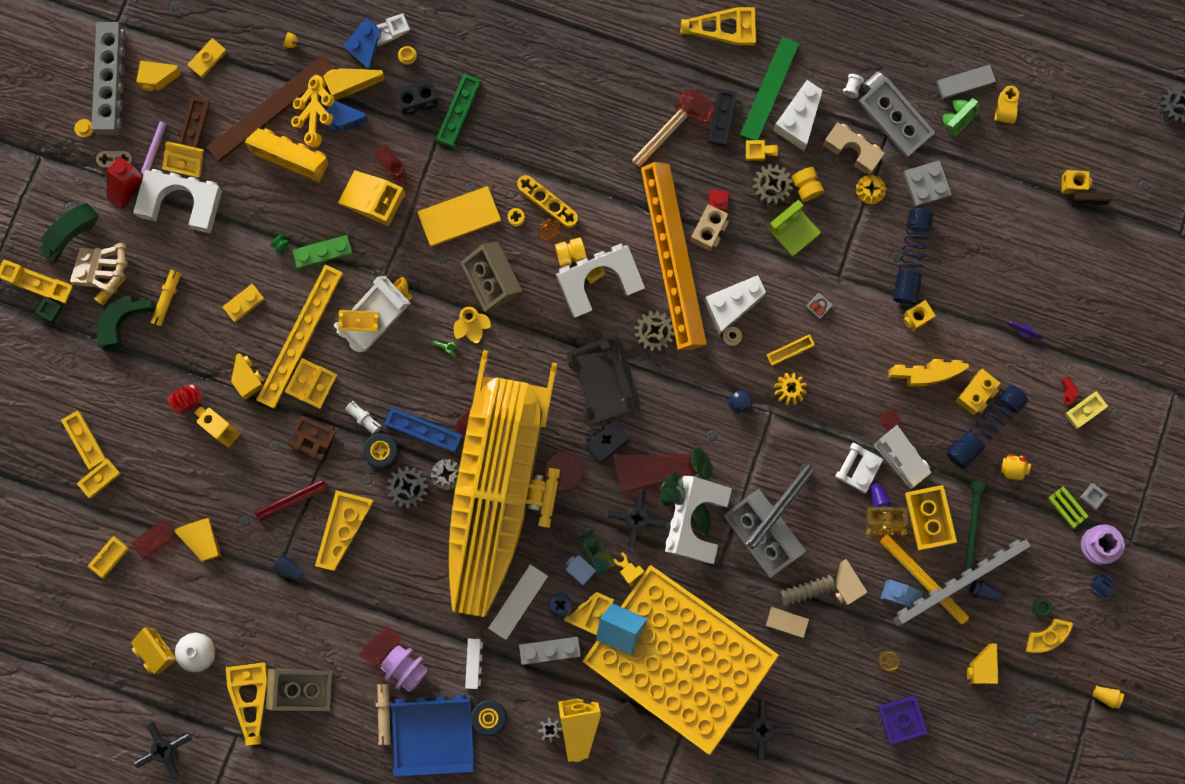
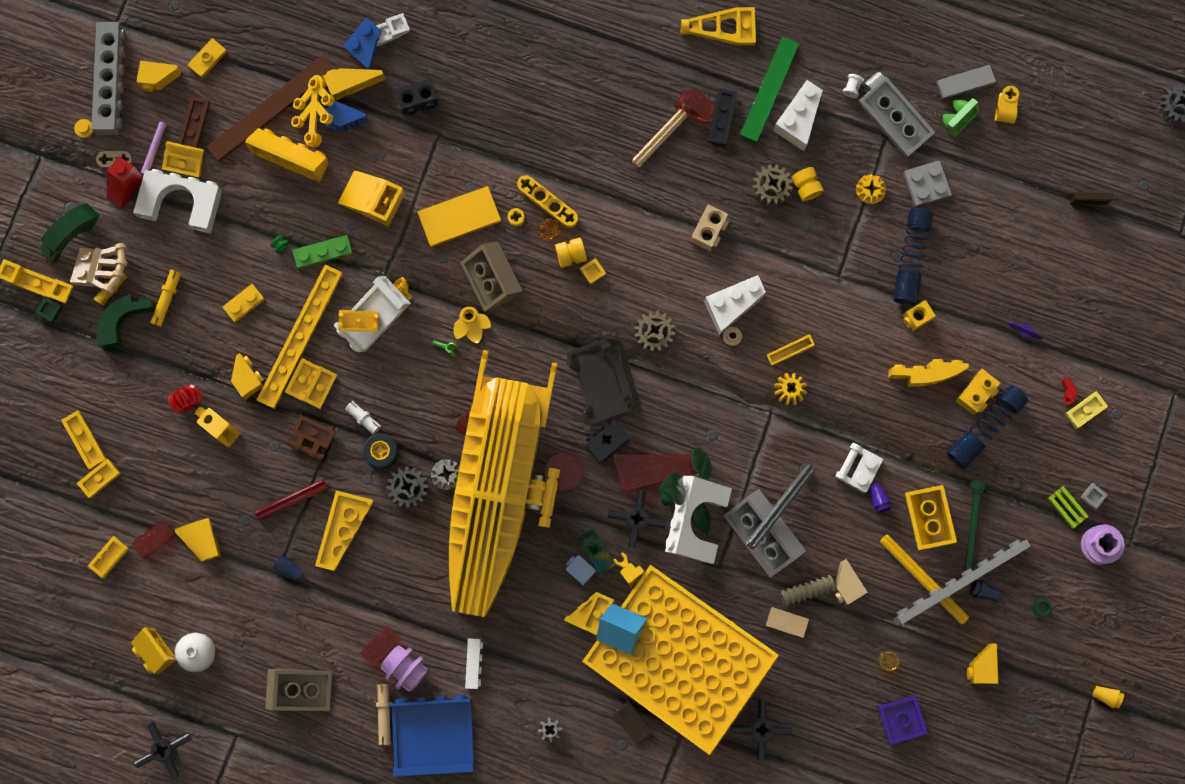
yellow plate [226,662,268,746] -> none
yellow hinge [283,32,298,48] -> none
clear red piece [374,144,406,182] -> none
blue tile [384,407,463,454] -> none
yellow plate [398,46,417,65] -> none
green tile [436,74,481,148] -> none
black wheel [471,700,507,736] -> none
white sticker [488,565,548,640] -> none
light grey arch [519,637,581,665] -> none
dark blue piece [548,593,573,618] -> none
white arch [556,243,645,317] -> none
yellow slope [558,698,601,762] -> none
light orange brick [641,162,707,350] -> none
red plate [708,190,729,212] -> none
dark blue piece [728,390,752,413] -> none
yellow plate [746,140,778,161] -> none
lime bracket [768,200,820,256] -> none
tile [805,293,833,320] -> none
tan arch [823,122,884,175] -> none
clear yellow brick [866,507,908,535] -> none
white wedge [873,425,931,489] -> none
clear red plate [880,410,900,429] -> none
medium blue slope [881,579,924,609] -> none
yellow head [1001,454,1031,481] -> none
yellow tile [1026,618,1073,653] -> none
yellow brick [1061,170,1092,194] -> none
dark blue gear [1090,574,1115,598] -> none

